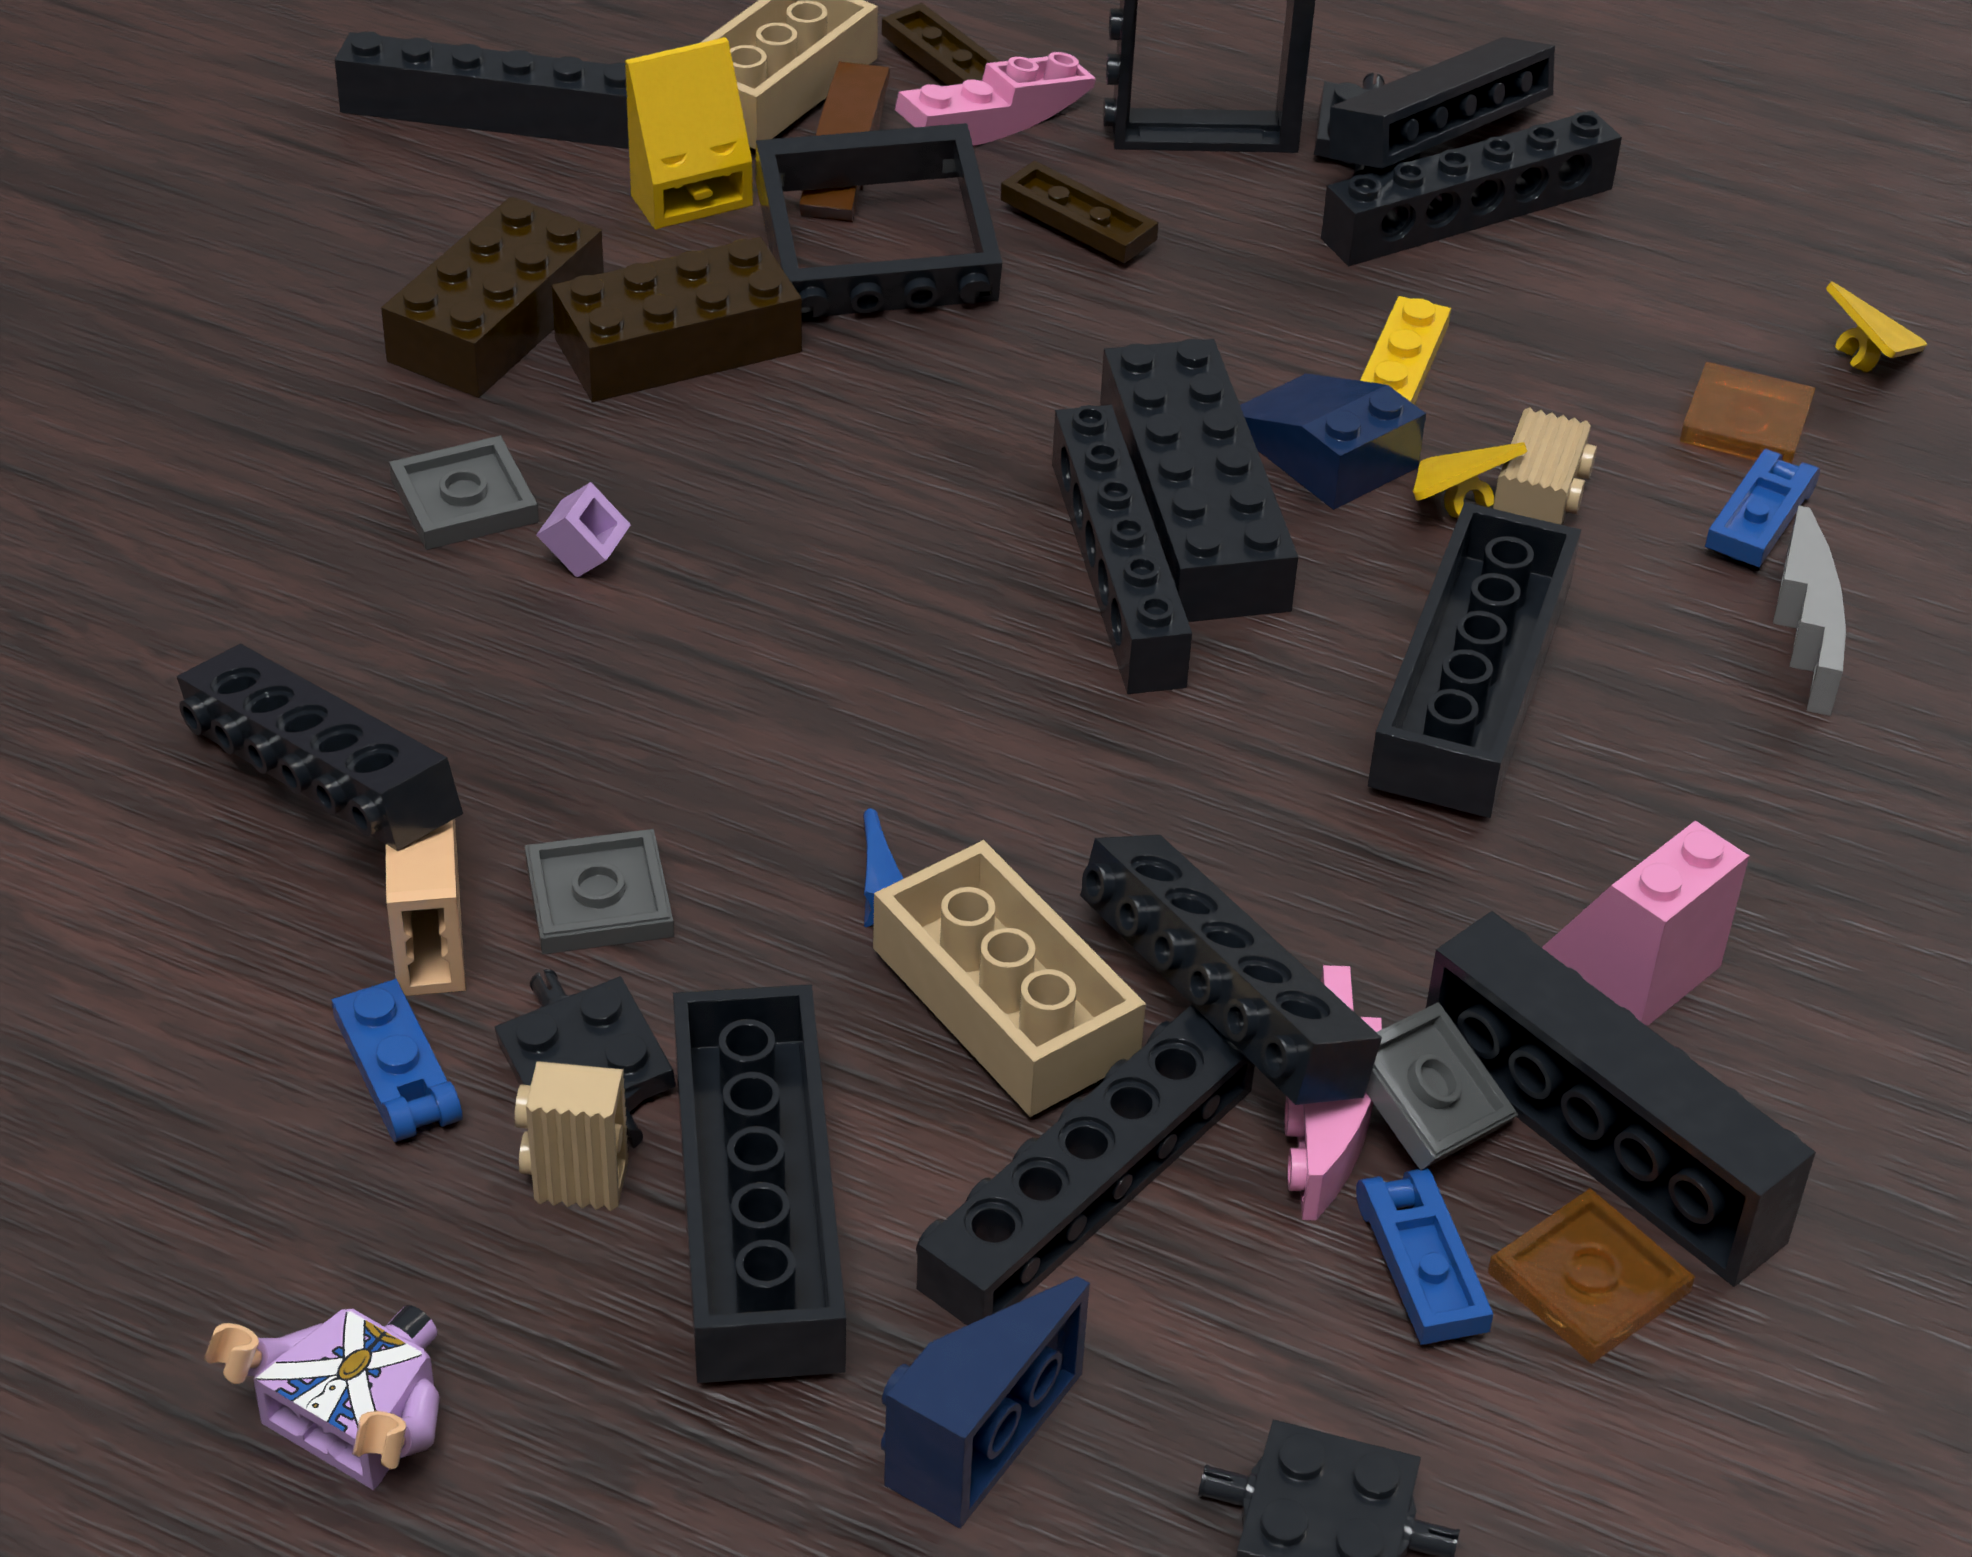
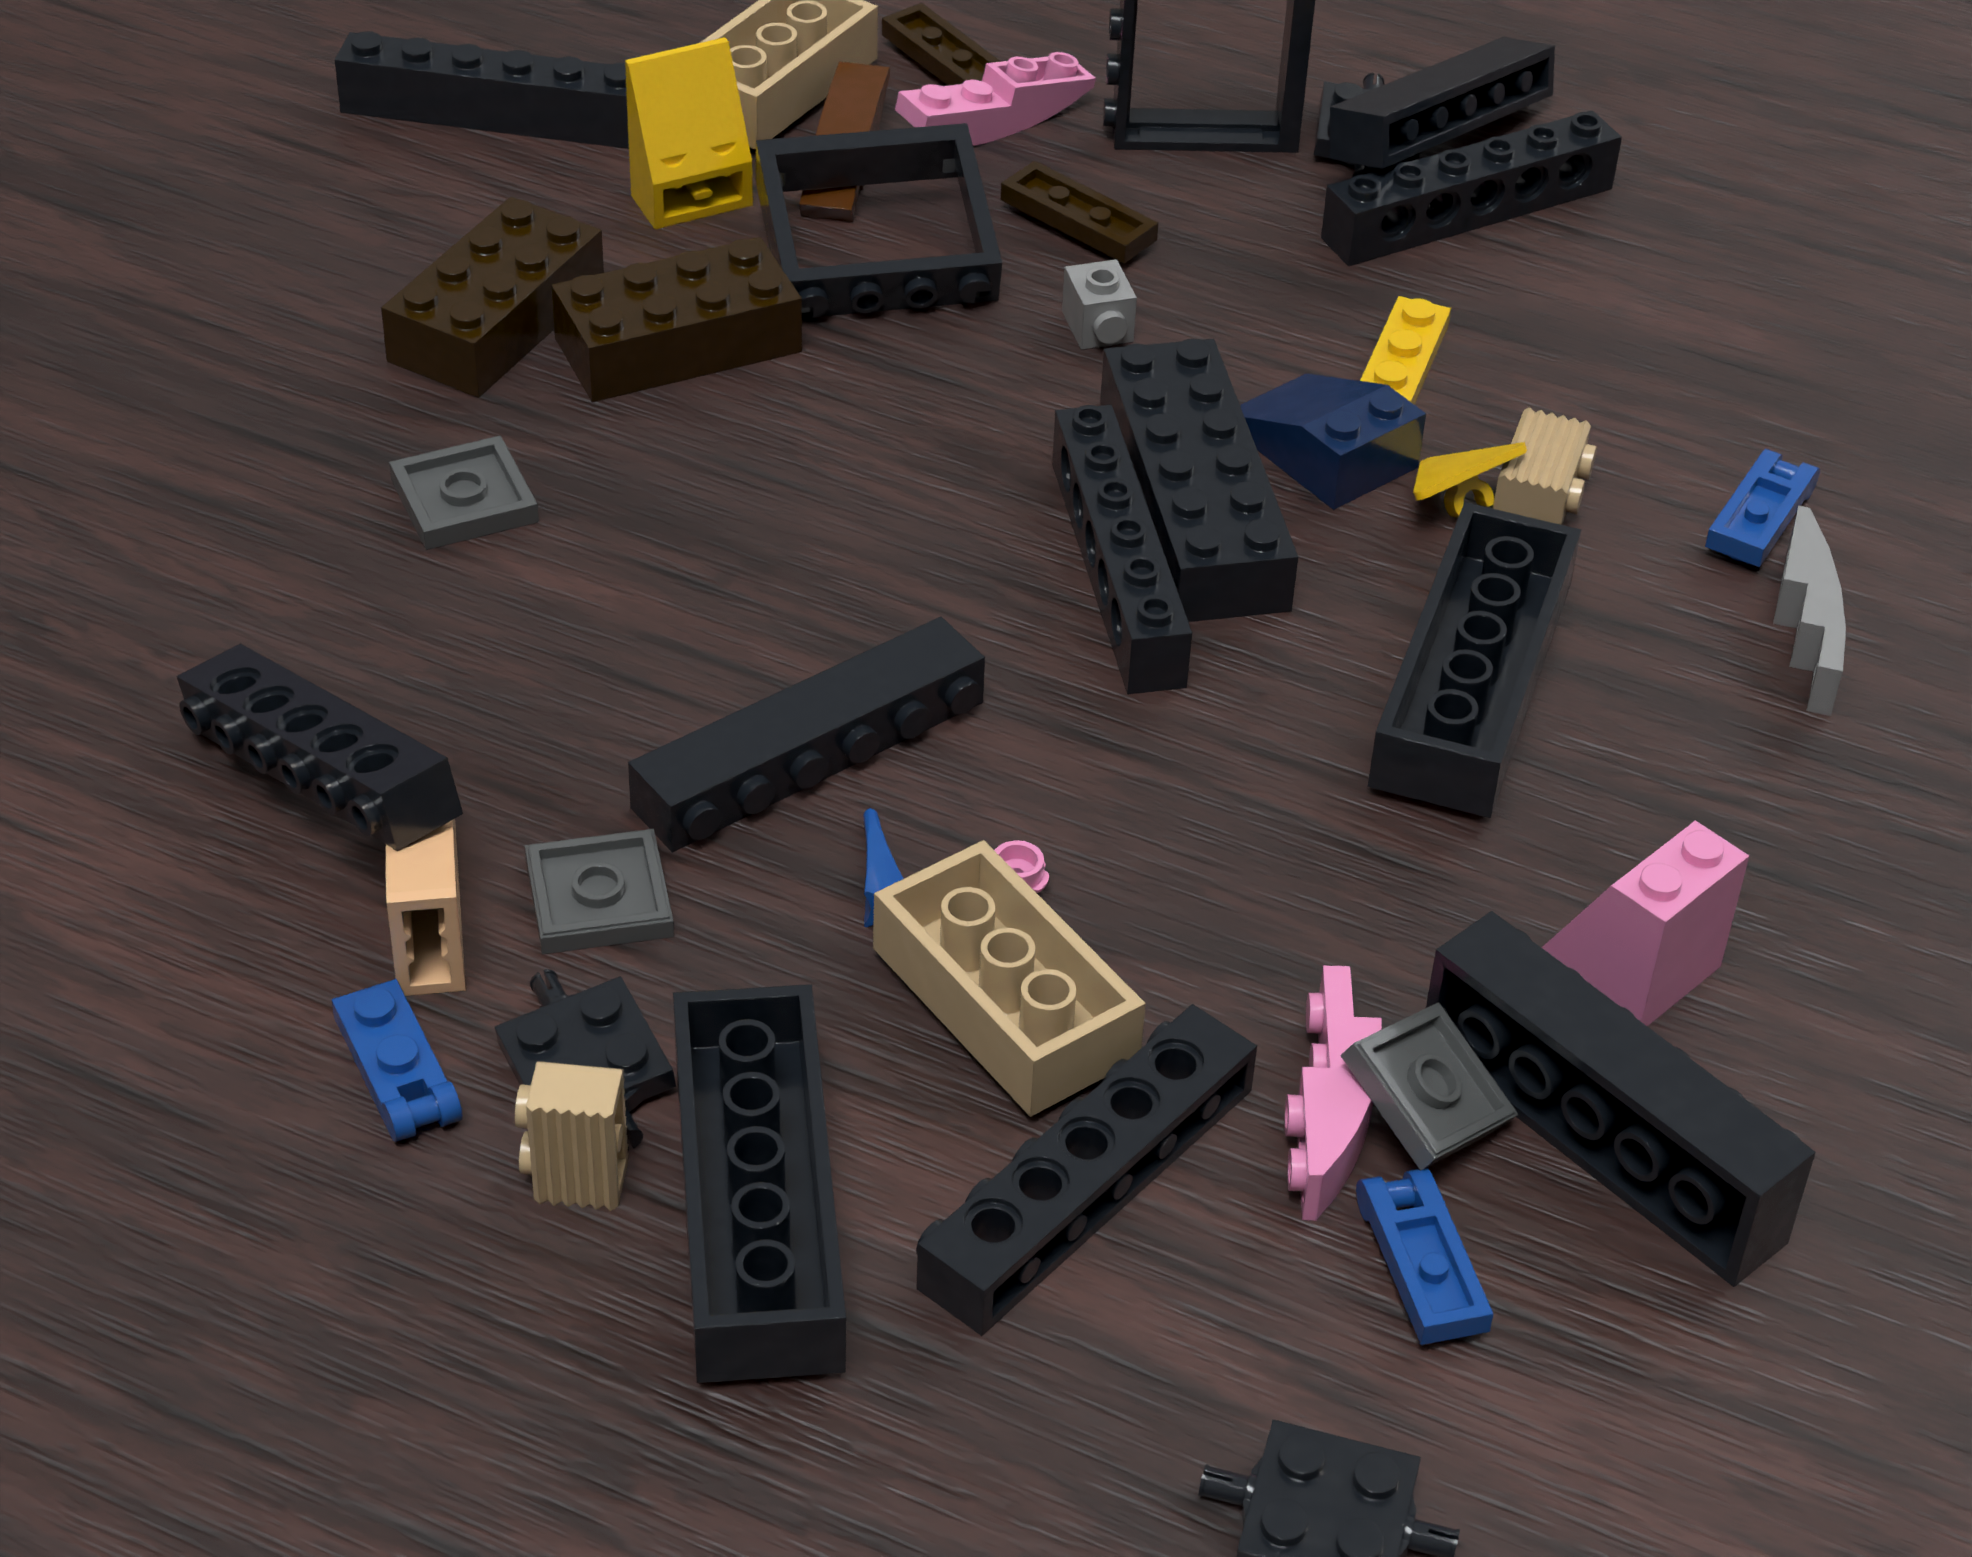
torso [204,1305,440,1490] -> none
lavender plate [536,482,631,578] -> none
dark blue slope [881,1276,1090,1529] -> none
black brick [1080,834,1382,1105] -> none
clear orange tile [1488,1188,1695,1364] -> none
clear orange tile [1680,361,1816,464] -> none
yellow piece [1826,281,1928,372] -> none
none -> black brick [628,616,985,853]
none -> bright pink plate [994,840,1049,893]
none -> light grey brick [1062,259,1137,350]

